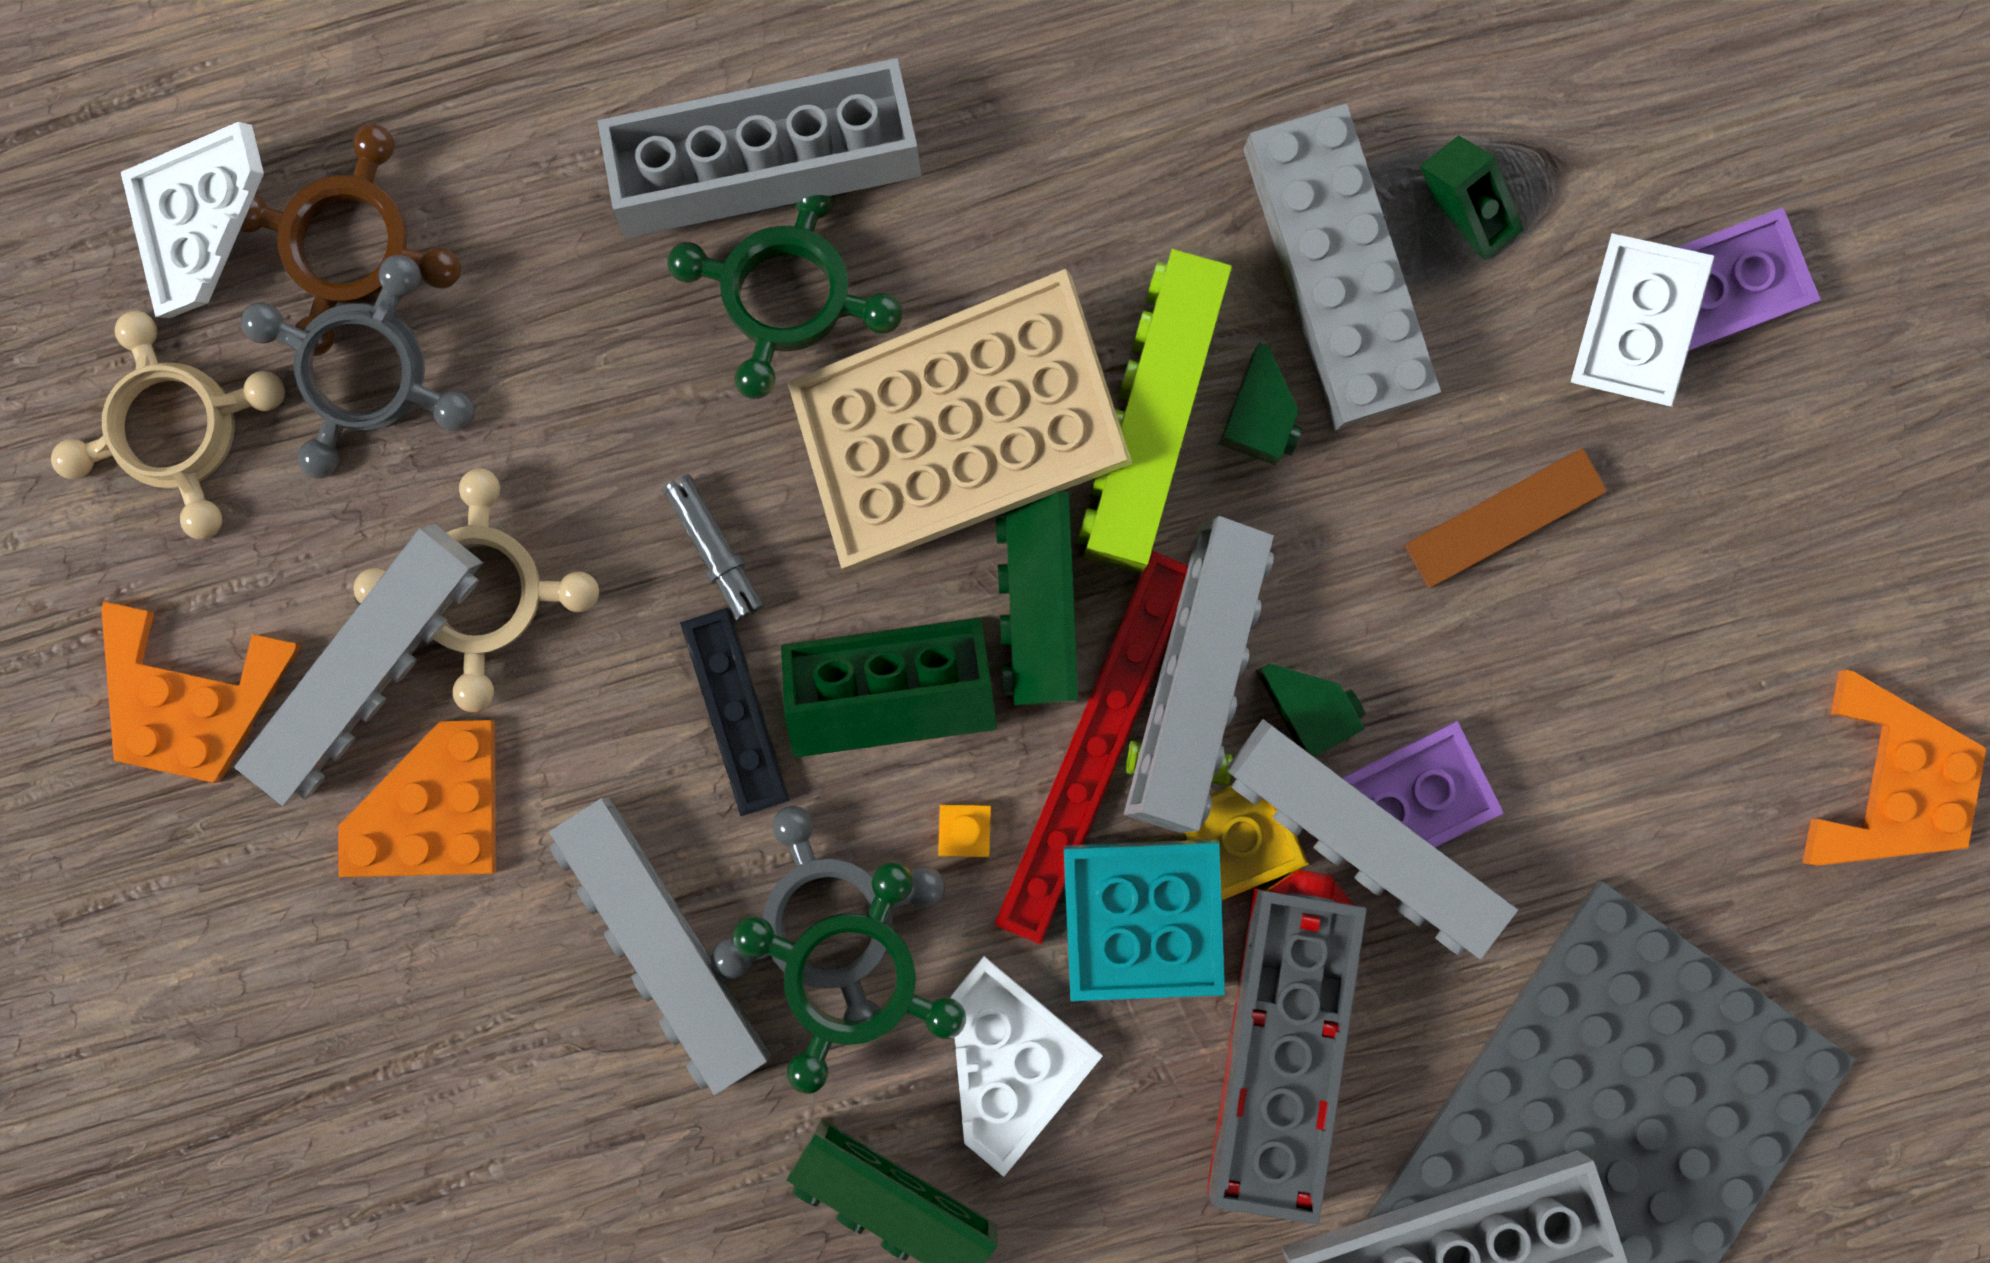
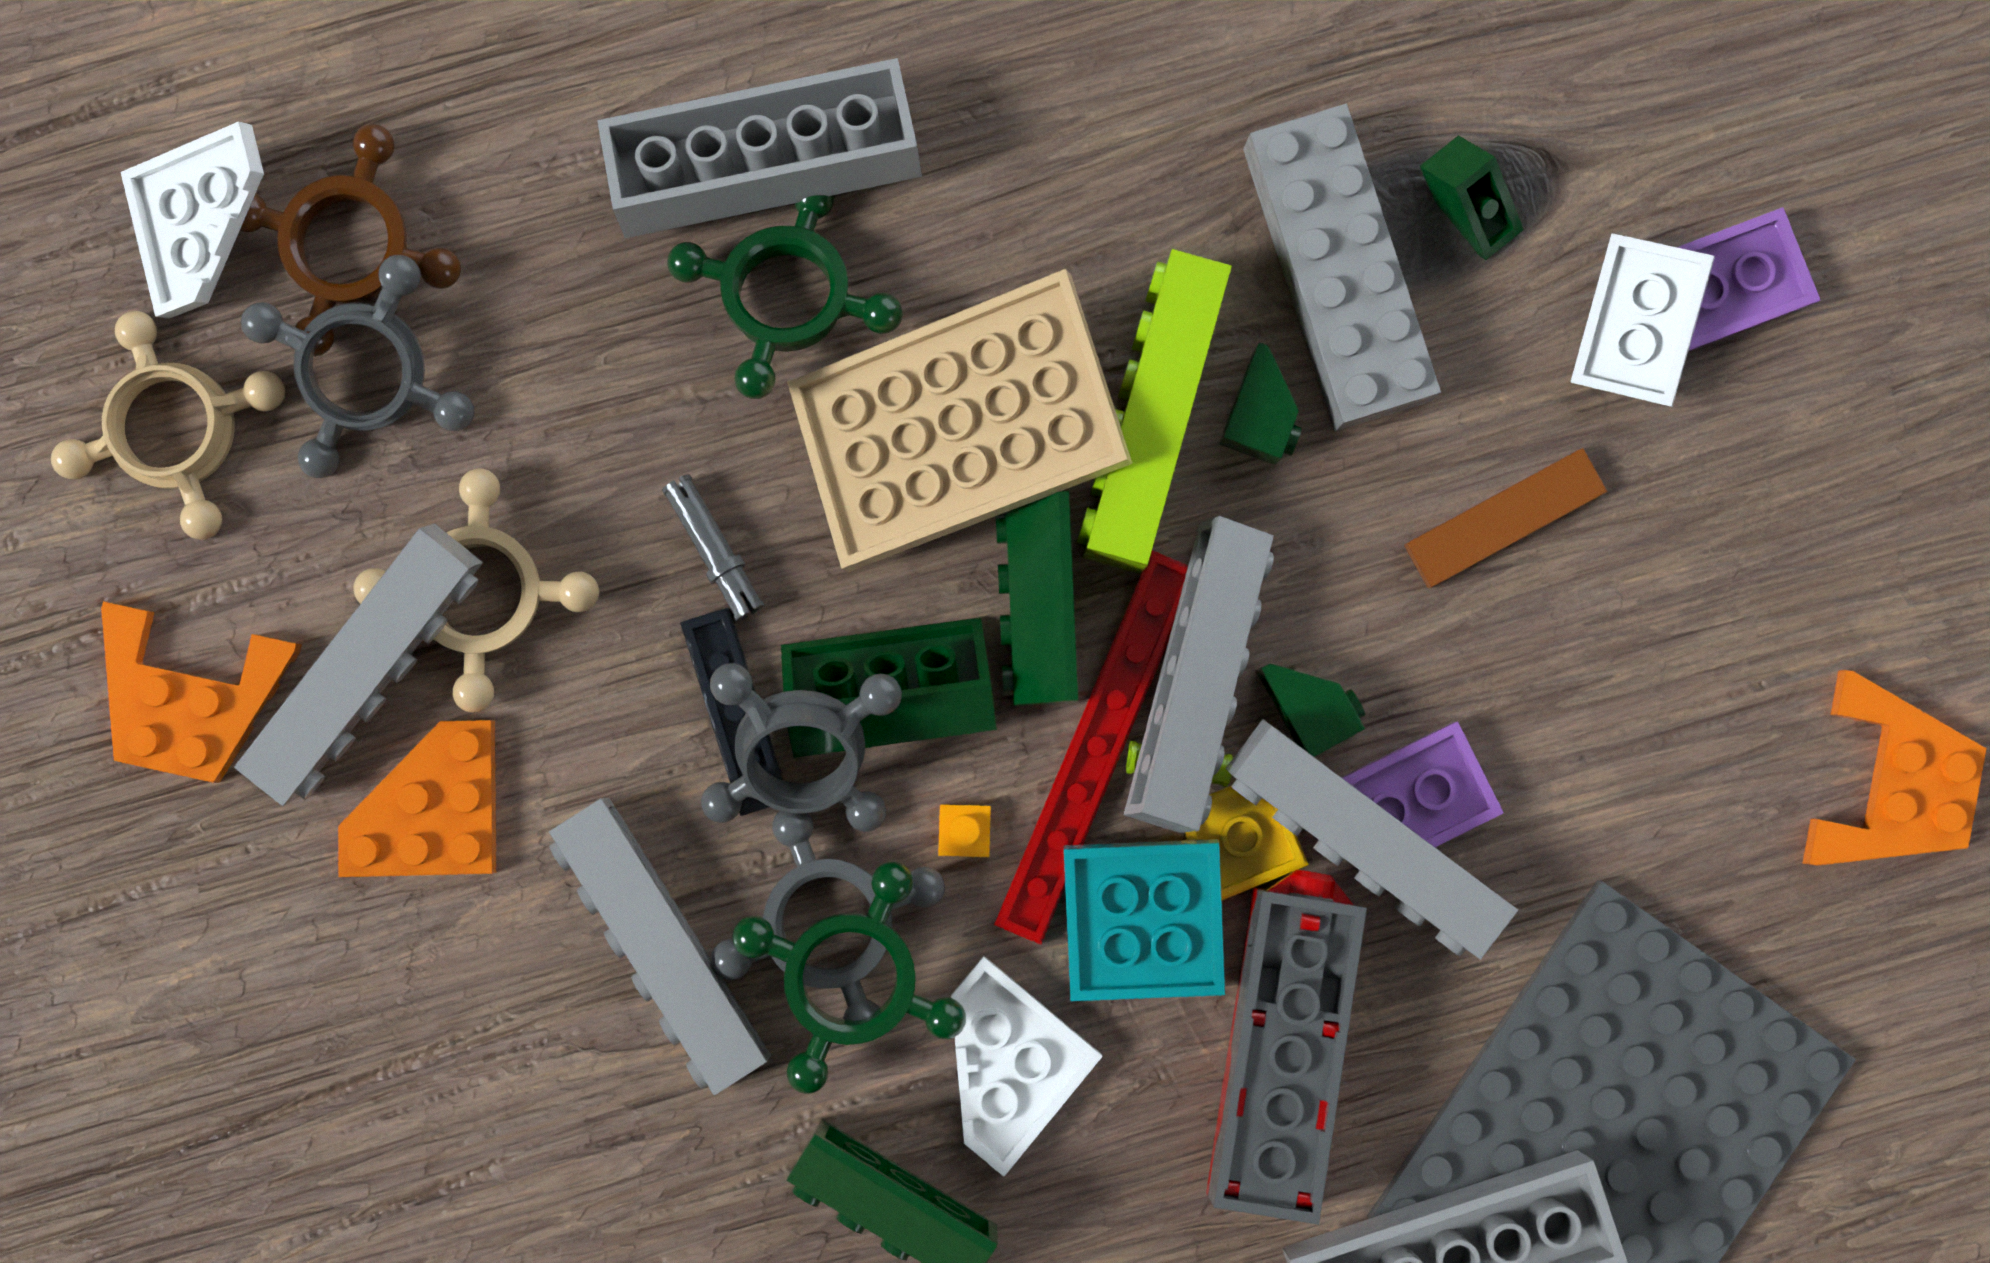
none -> dark grey piece [701,663,902,832]

